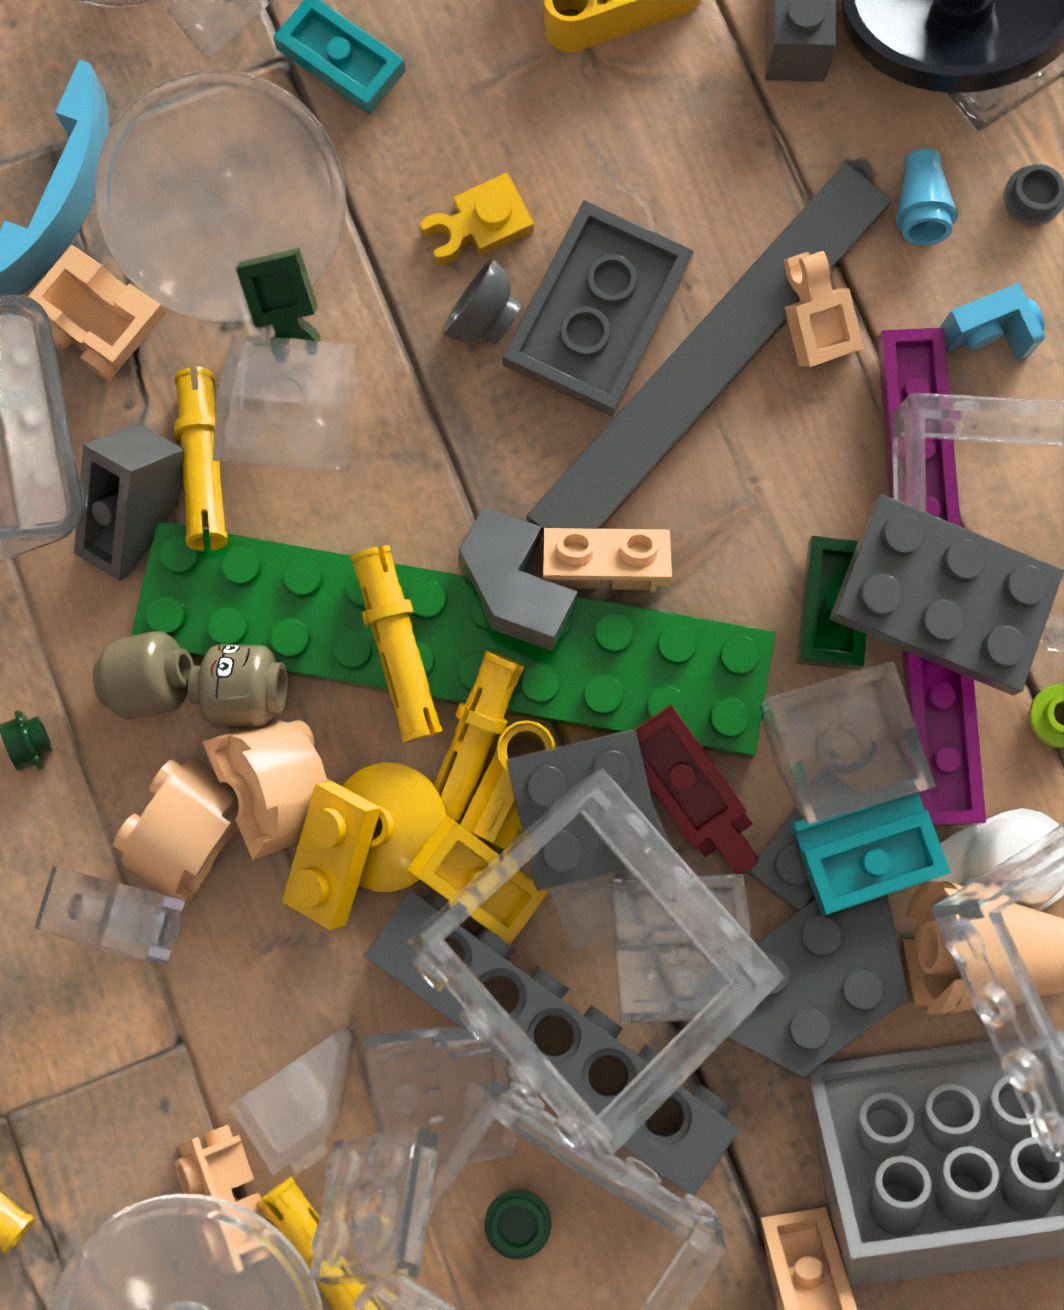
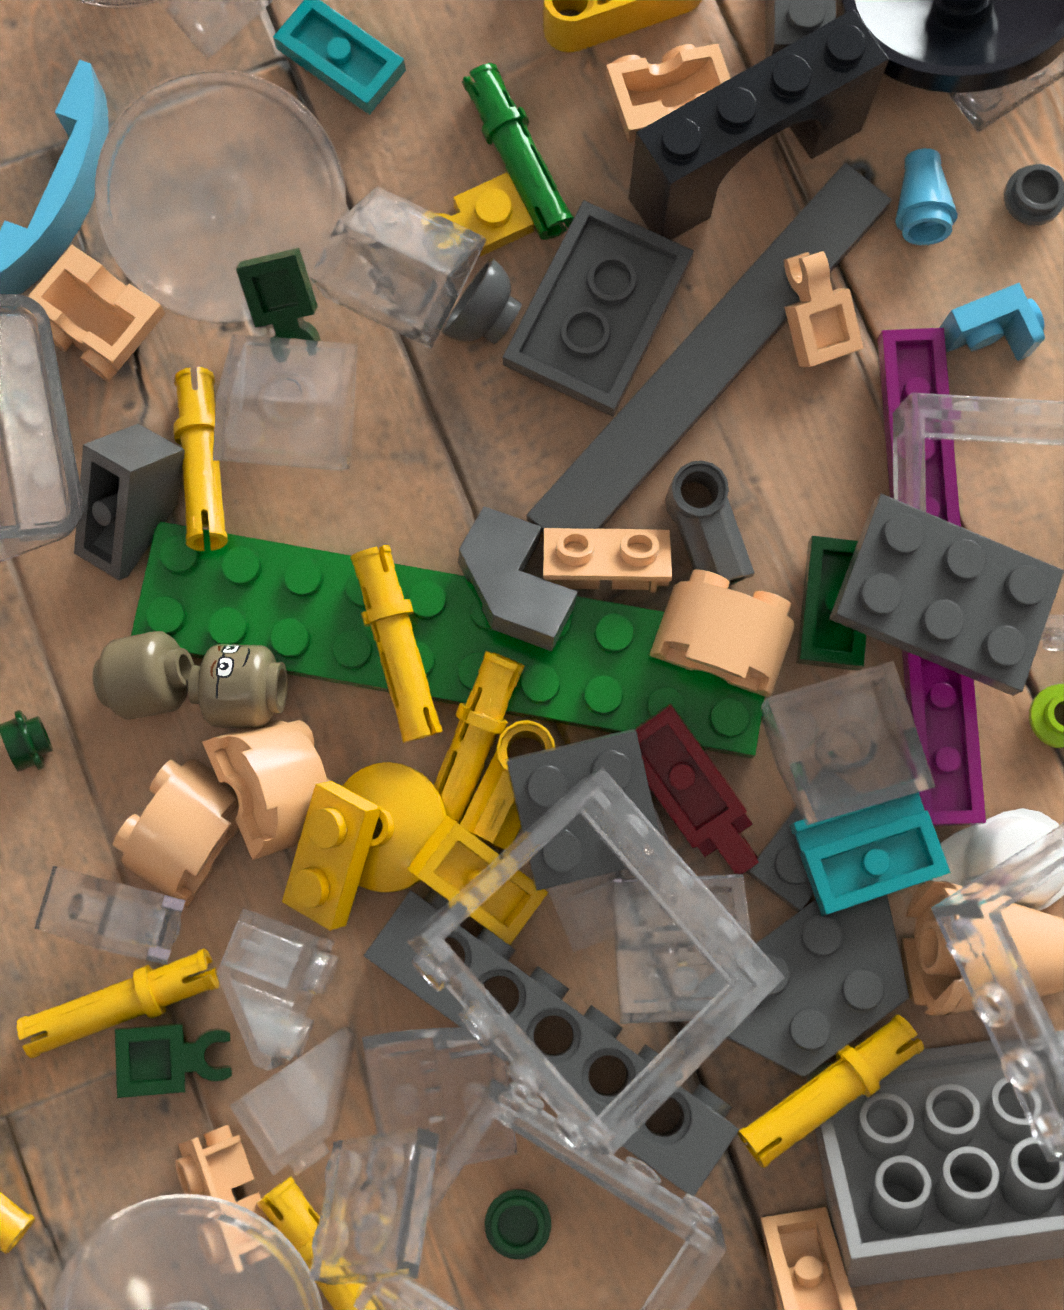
none -> yellow pin [17,948,219,1059]
none -> dark green plate [115,1023,232,1098]
none -> clear slope [216,908,339,1071]
none -> clear slope [309,186,486,349]
none -> green pin [462,63,574,240]
none -> light nougat cylinder [605,44,730,143]
none -> black arch [628,9,889,240]
none -> light nougat cylinder [649,570,795,698]
none -> dark grey piece [665,460,755,586]
none -> yellow pin [738,1015,924,1169]

